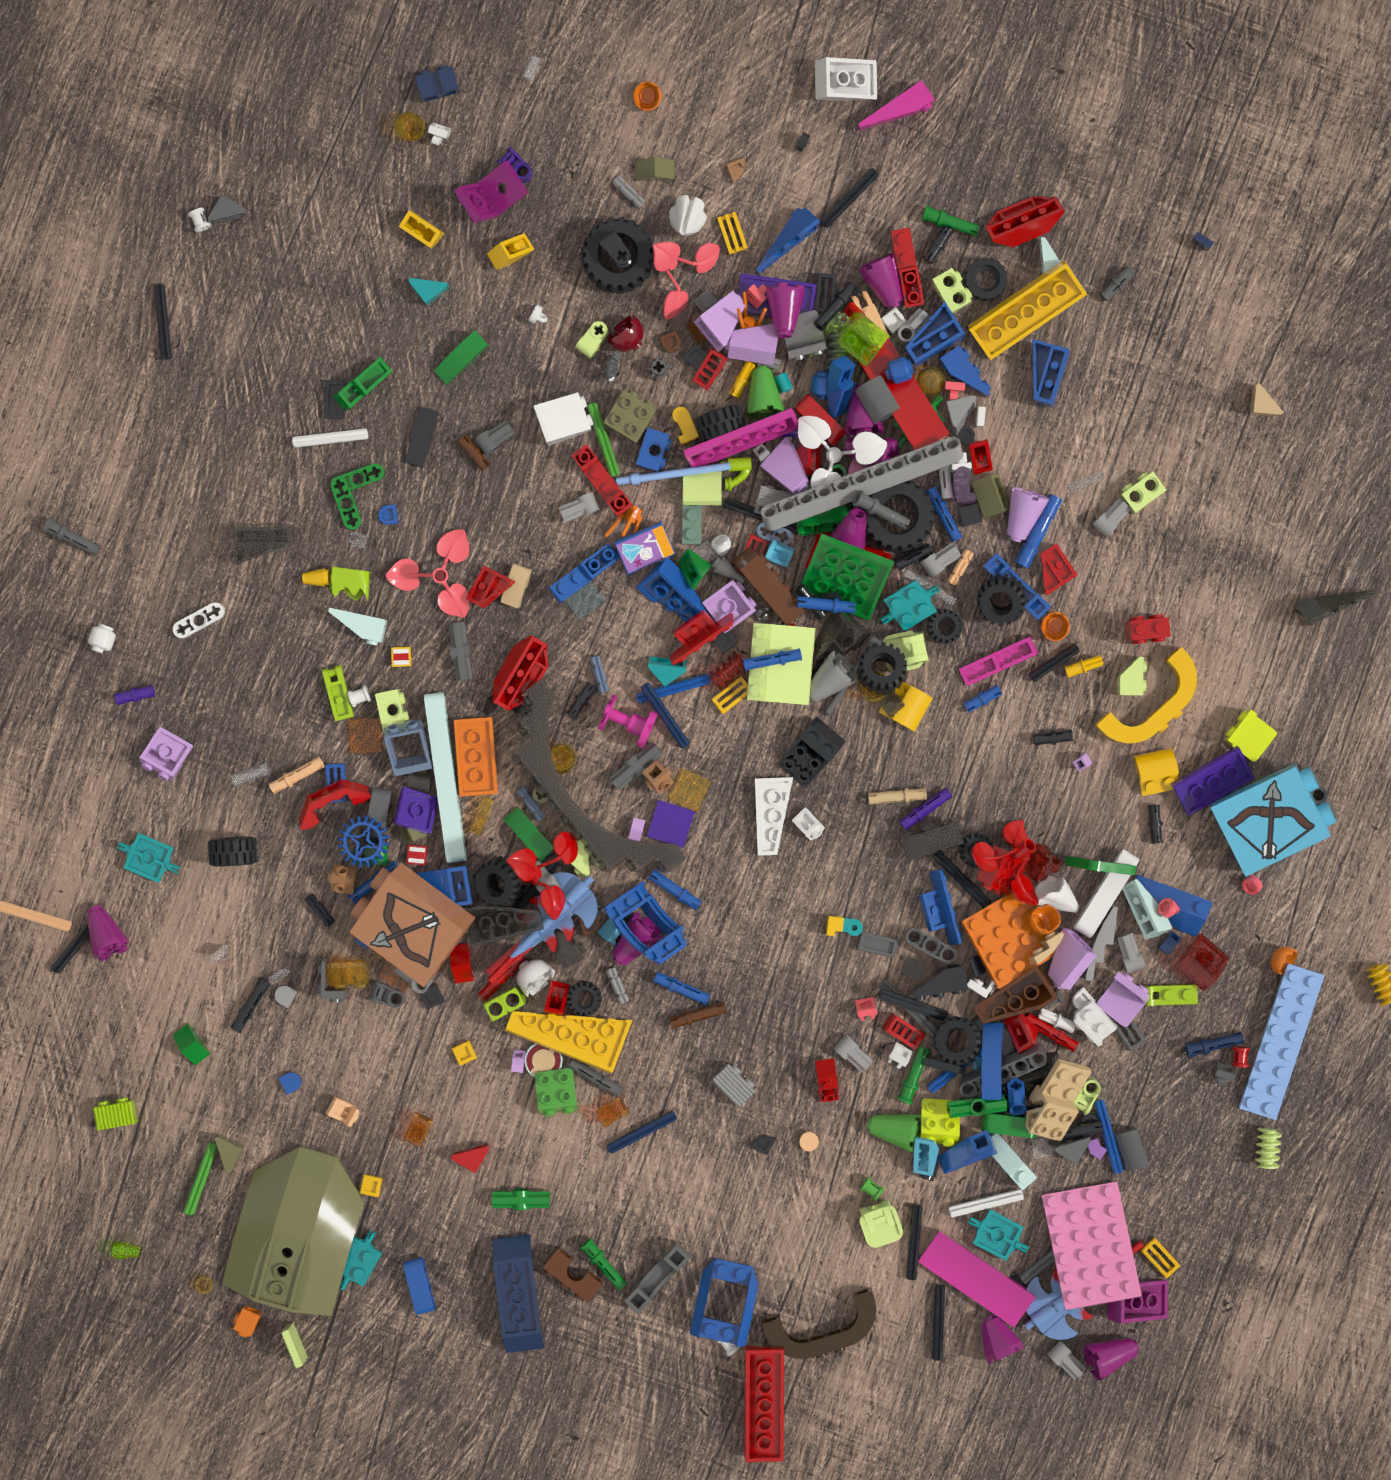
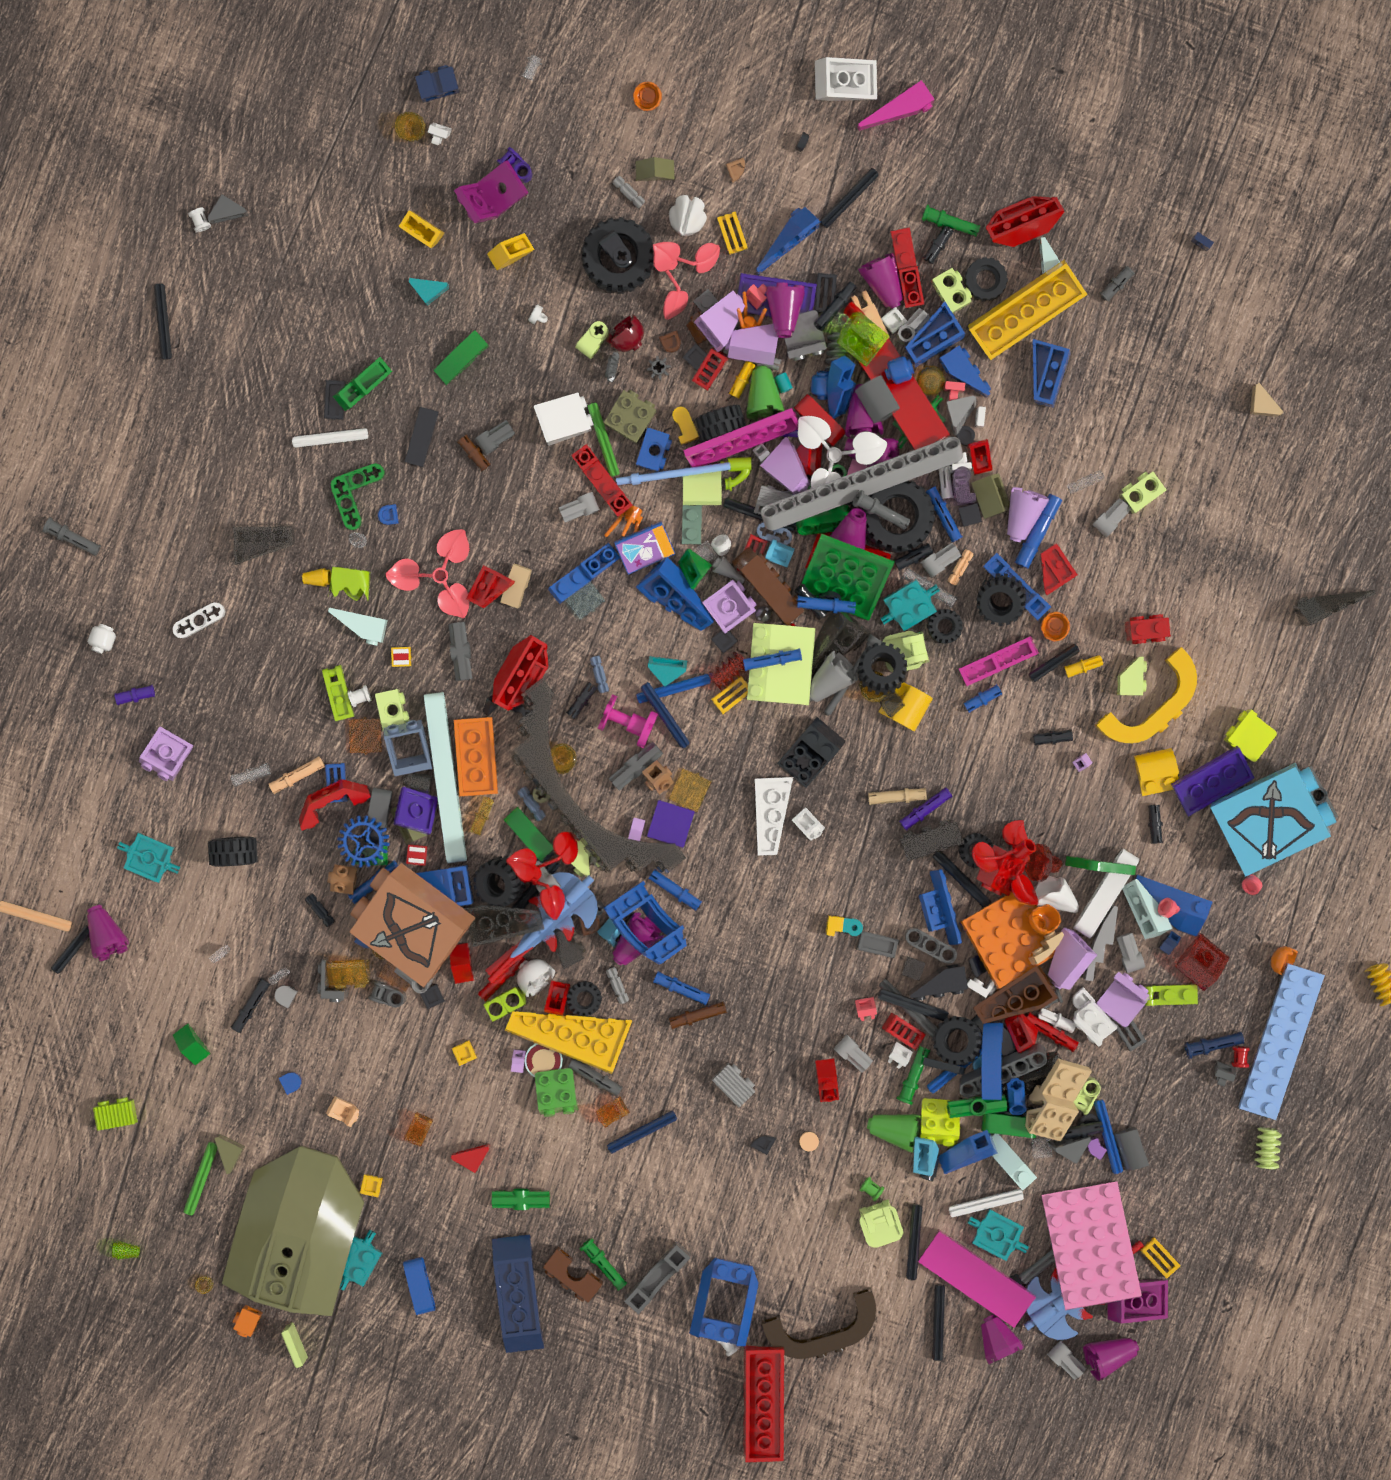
red bracket [670,609,734,666] -> none

